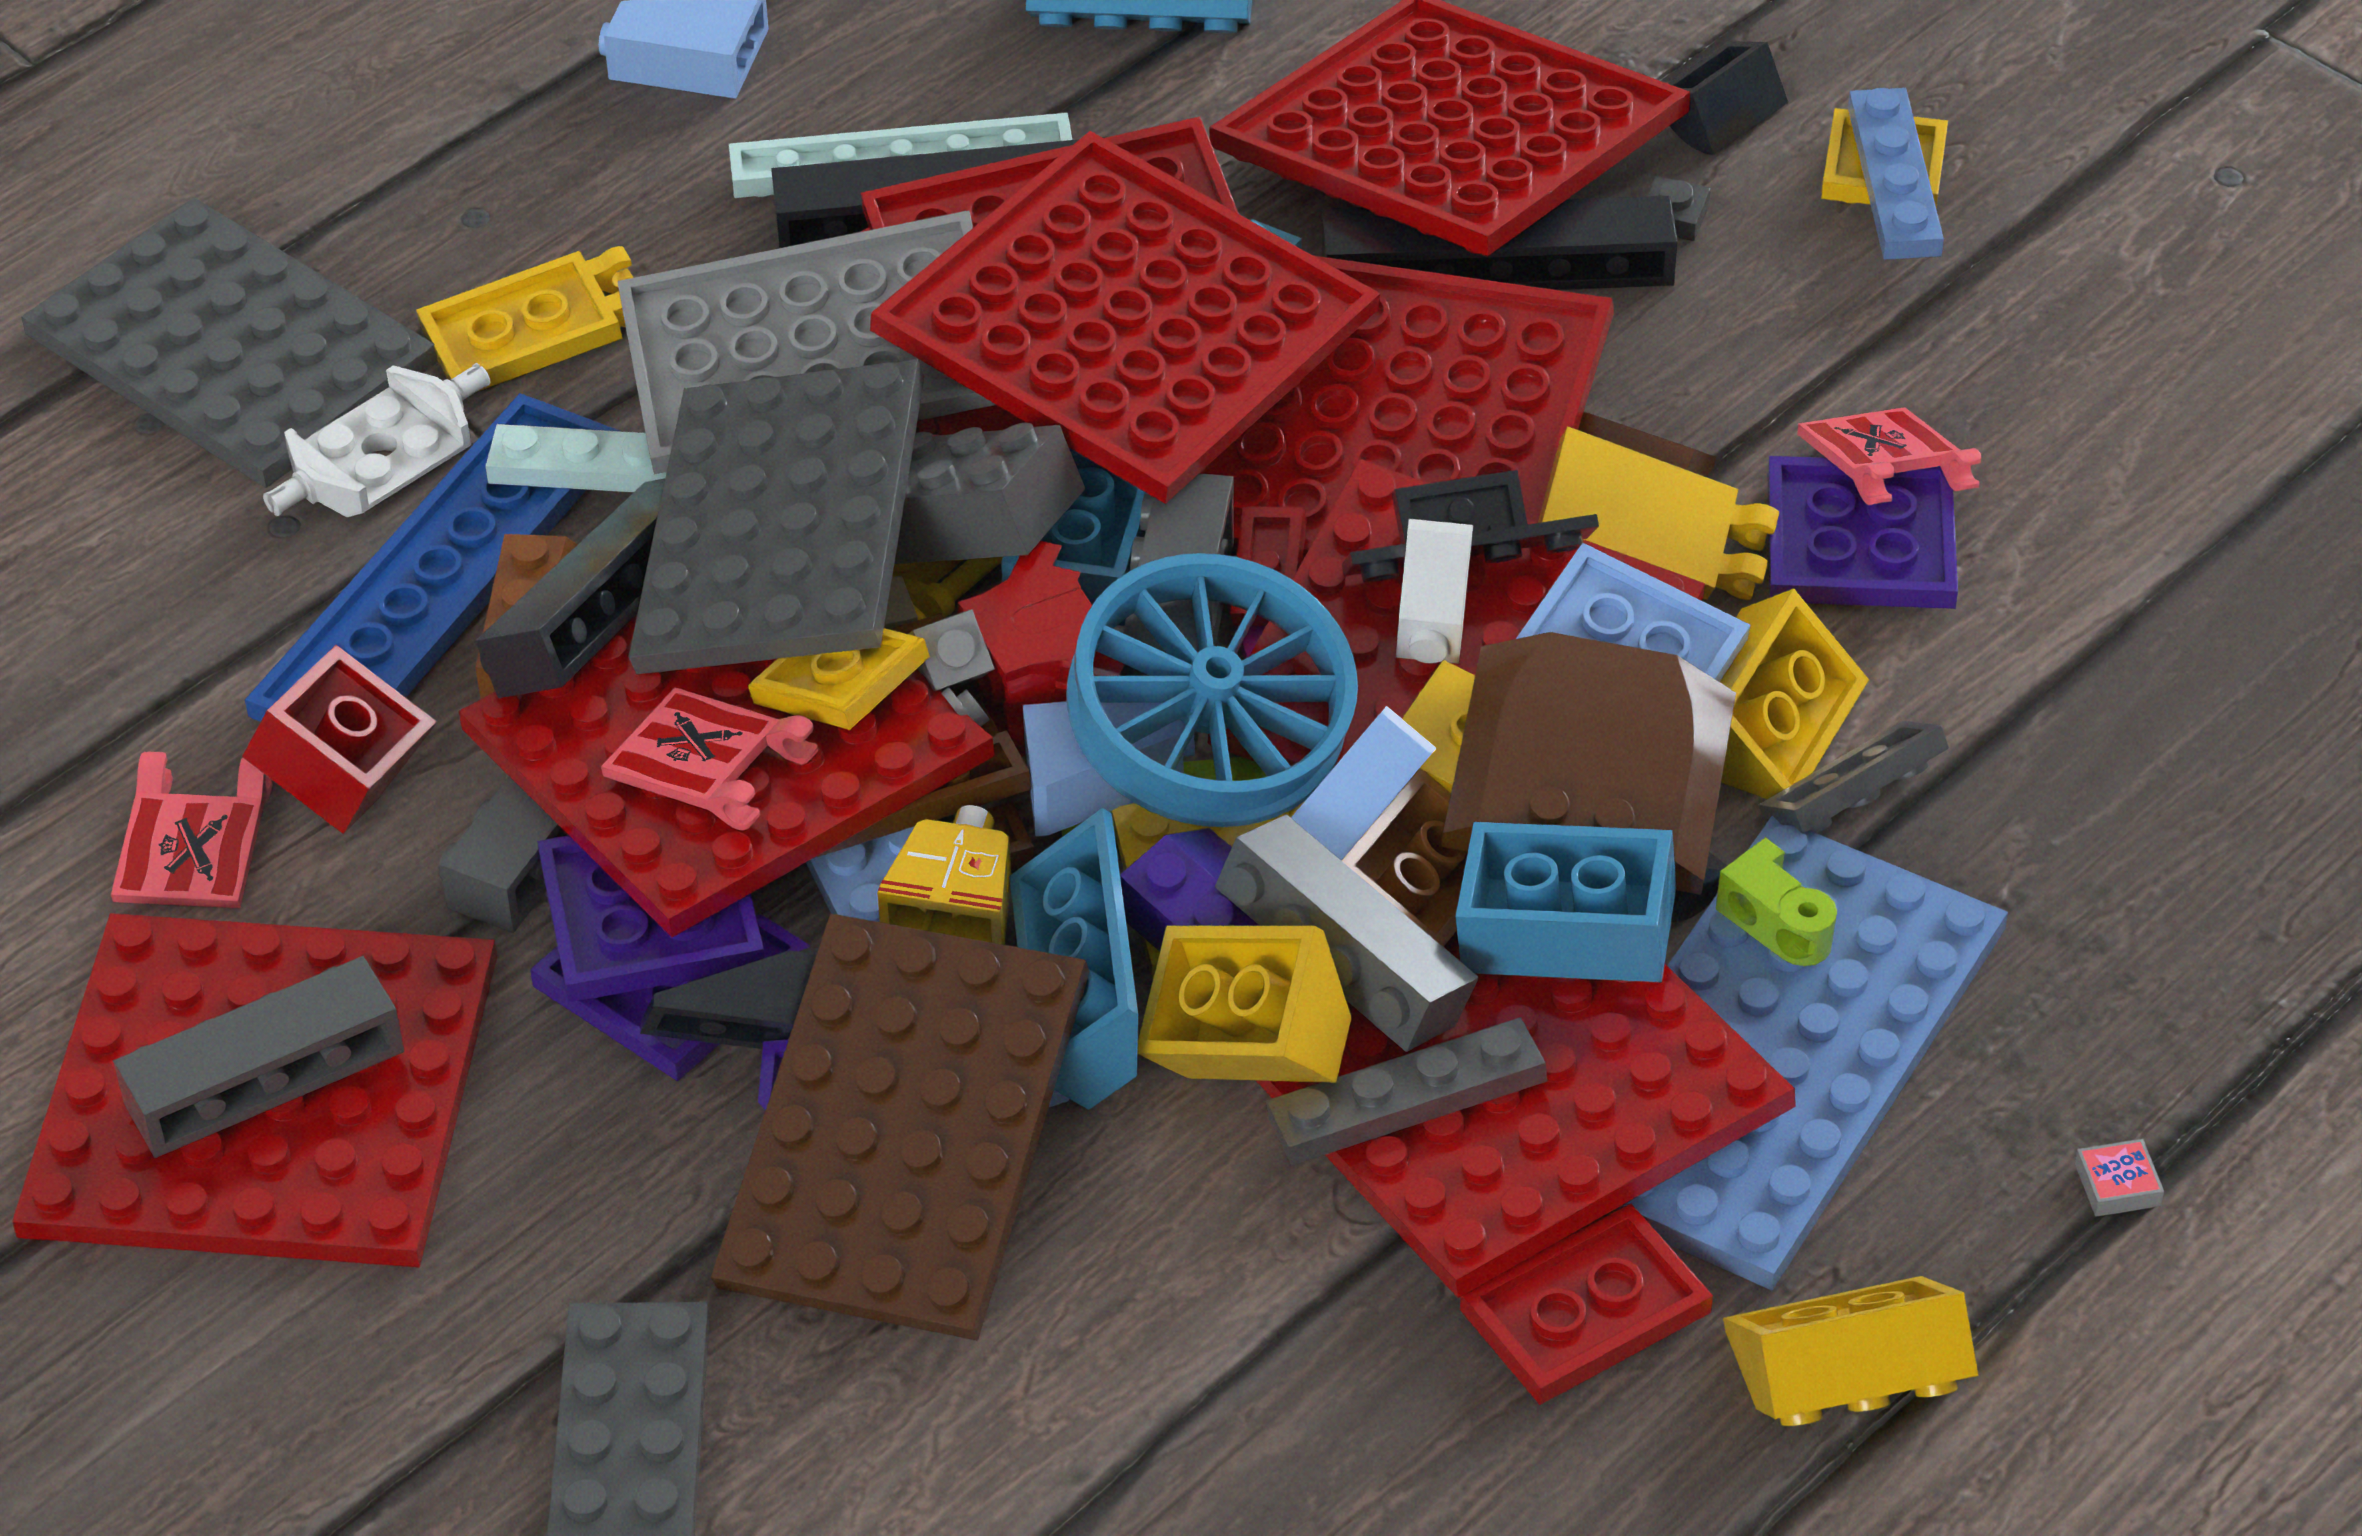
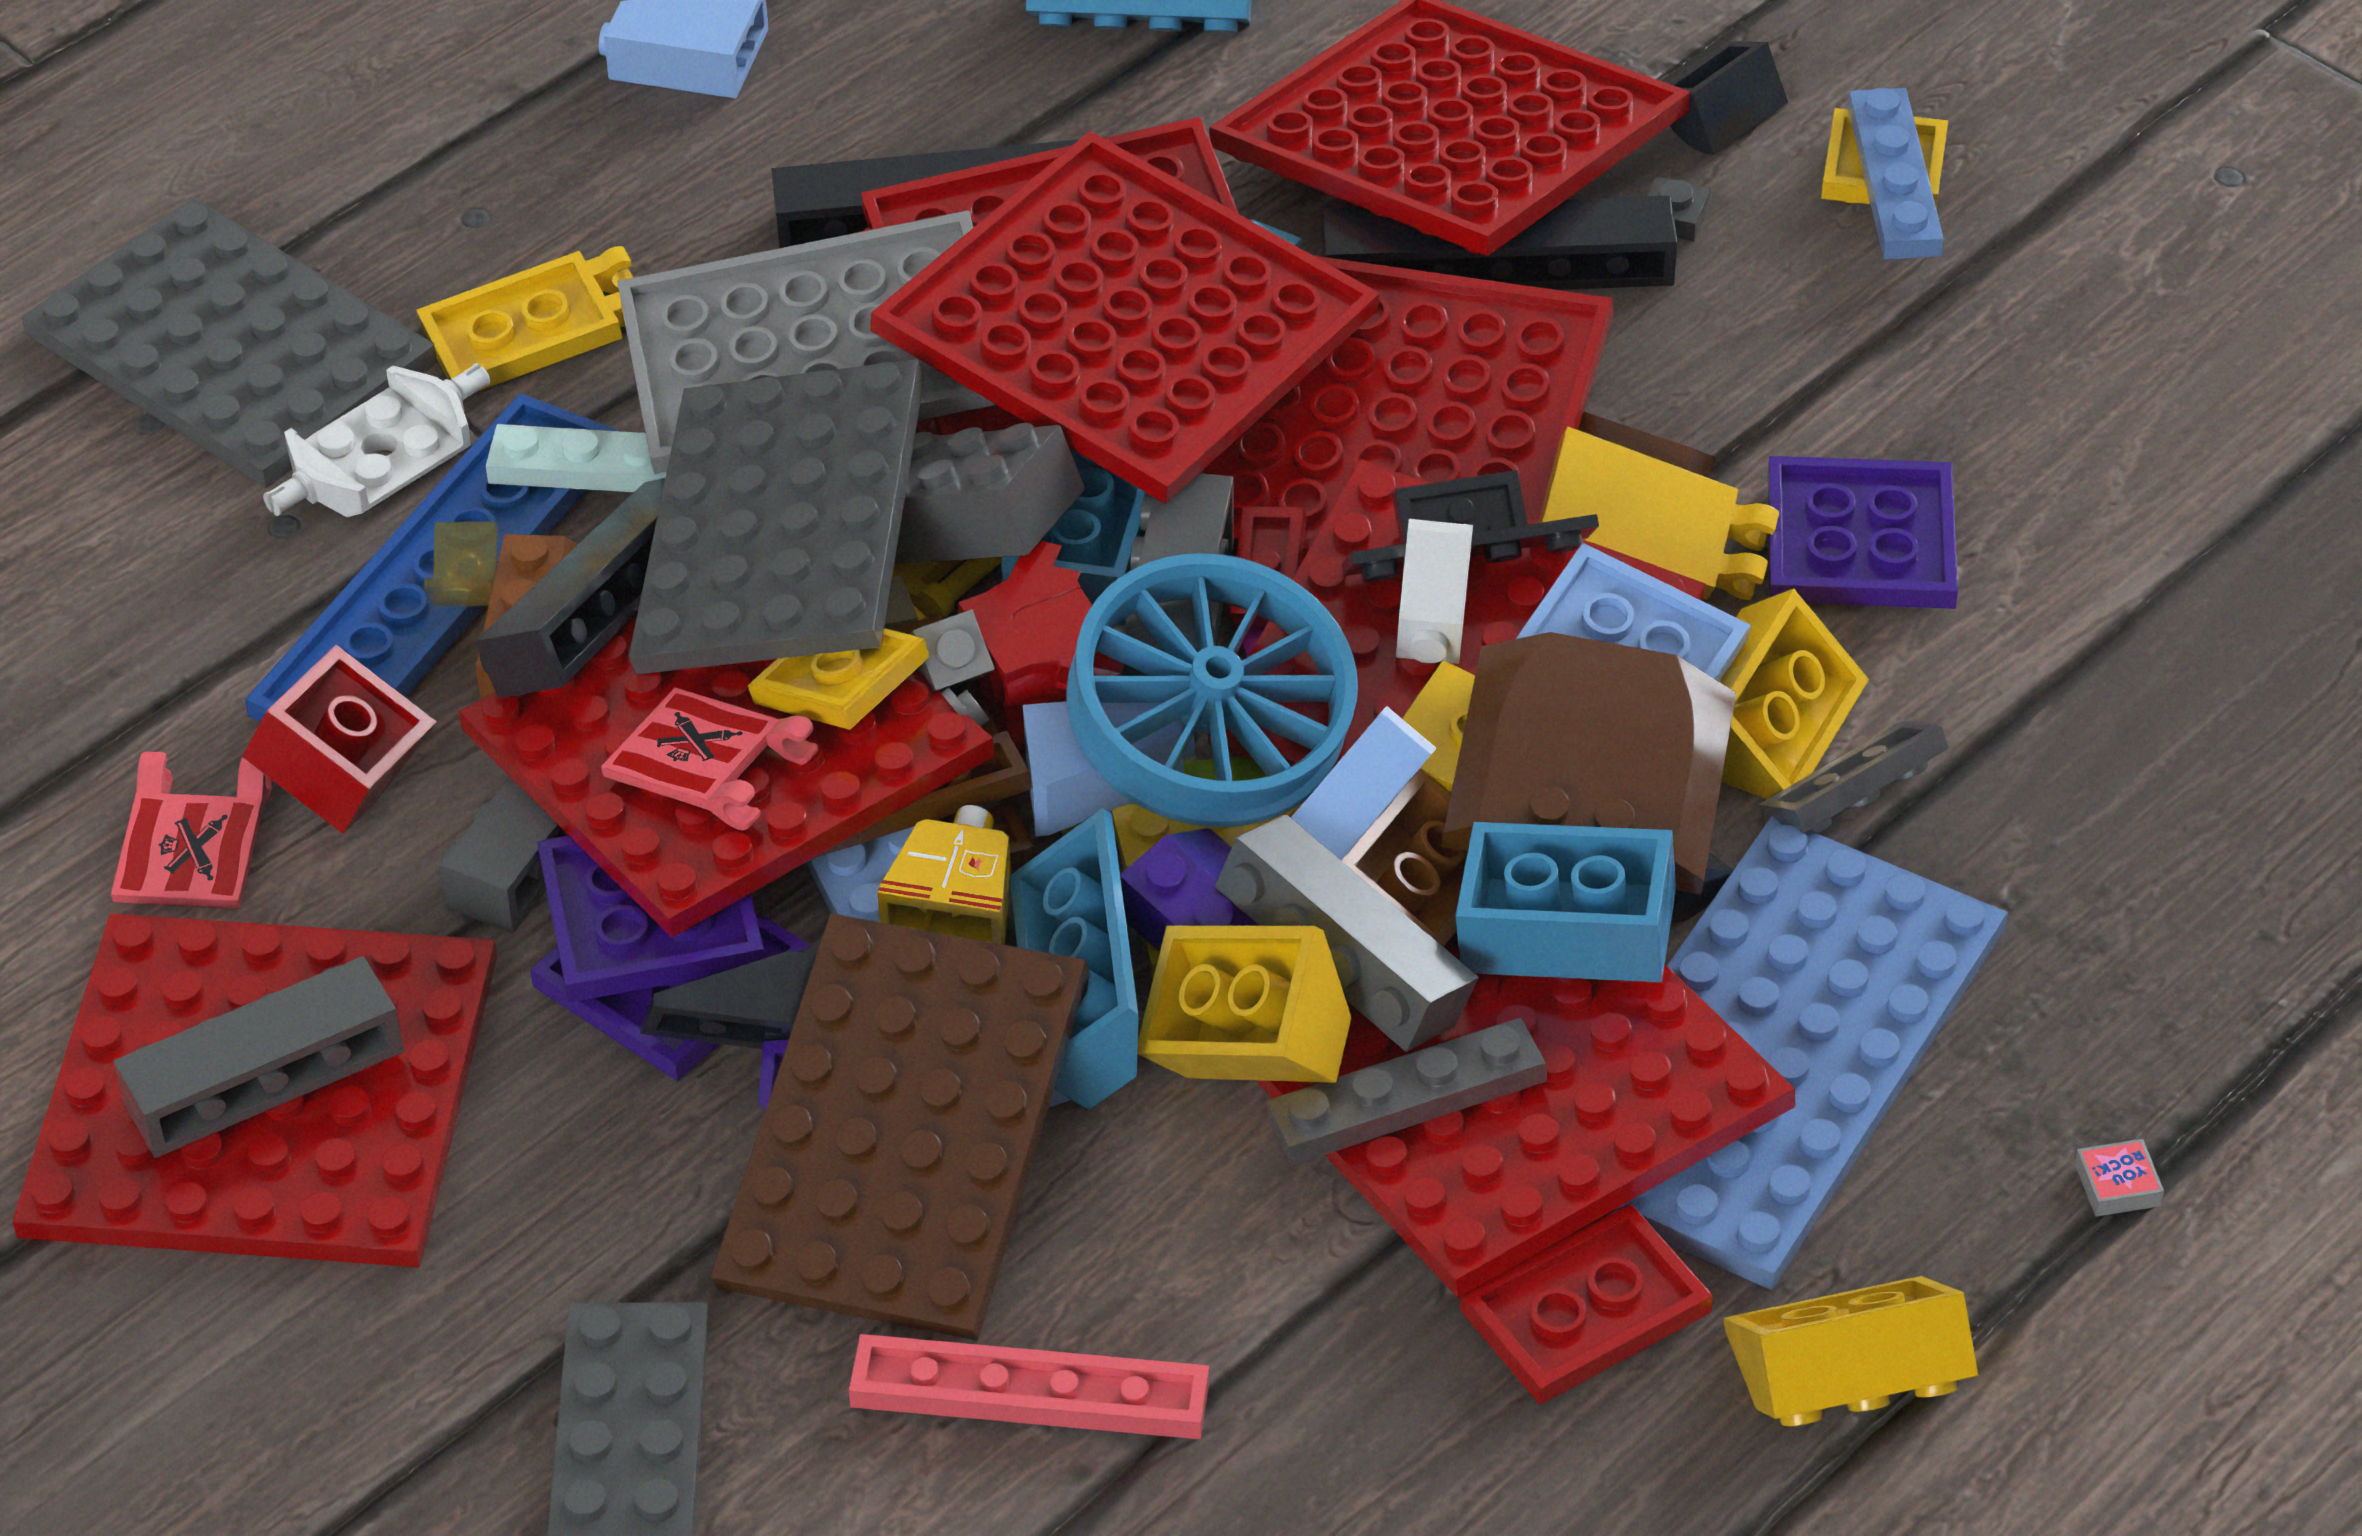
light aqua plate [729,113,1072,198] -> none
lime leg [1716,837,1837,966] -> none
coral flag [1797,407,1981,505] -> none
none -> clear yellow bracket [424,522,498,606]
none -> coral plate [849,1334,1209,1440]

